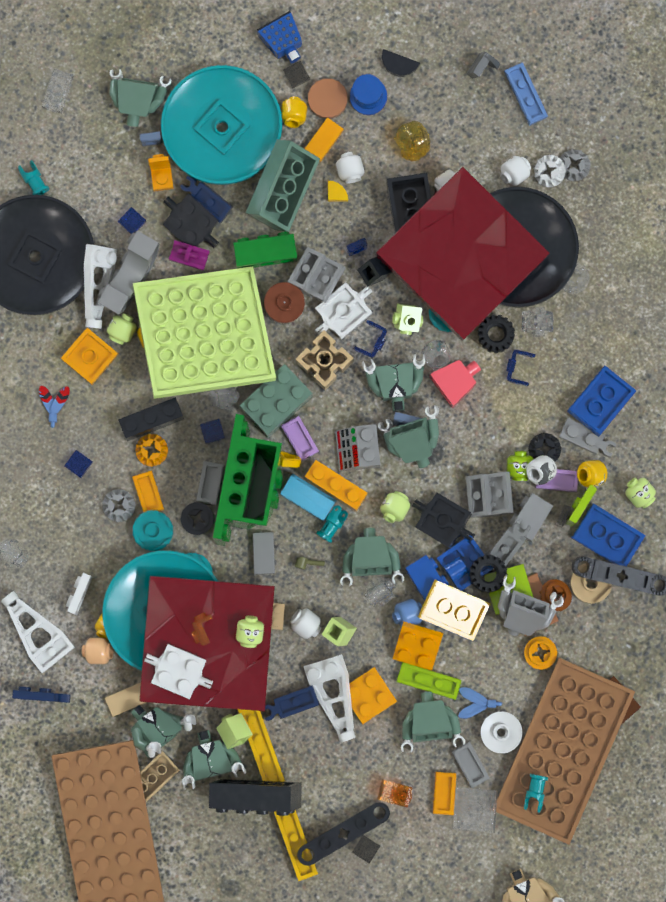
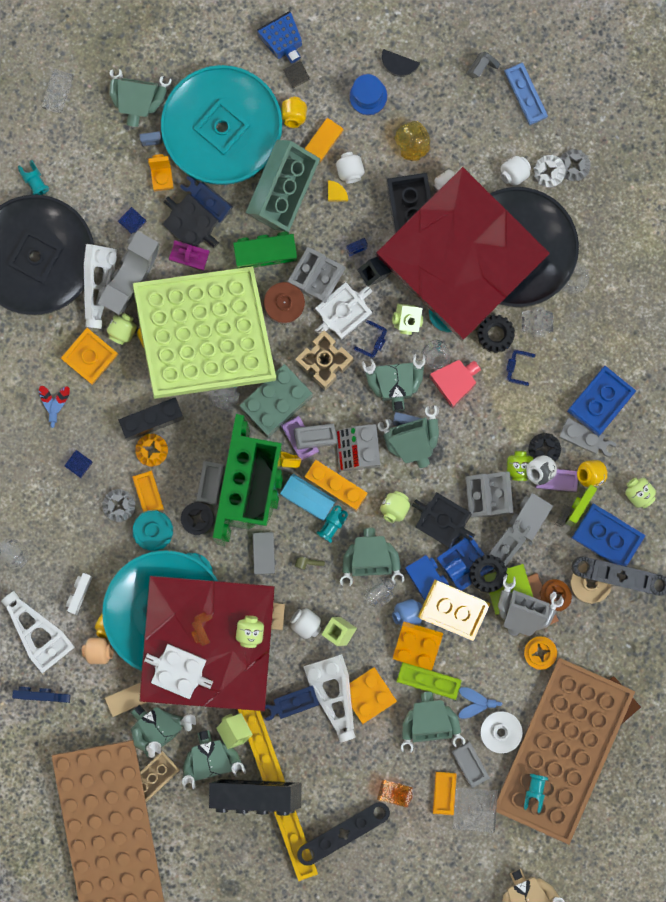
clear blue tile [200,419,225,444] -> none
nougat tile [308,79,347,119] -> none
clear smoke tile [352,835,380,864] -> none
none -> light grey tile [293,423,338,450]

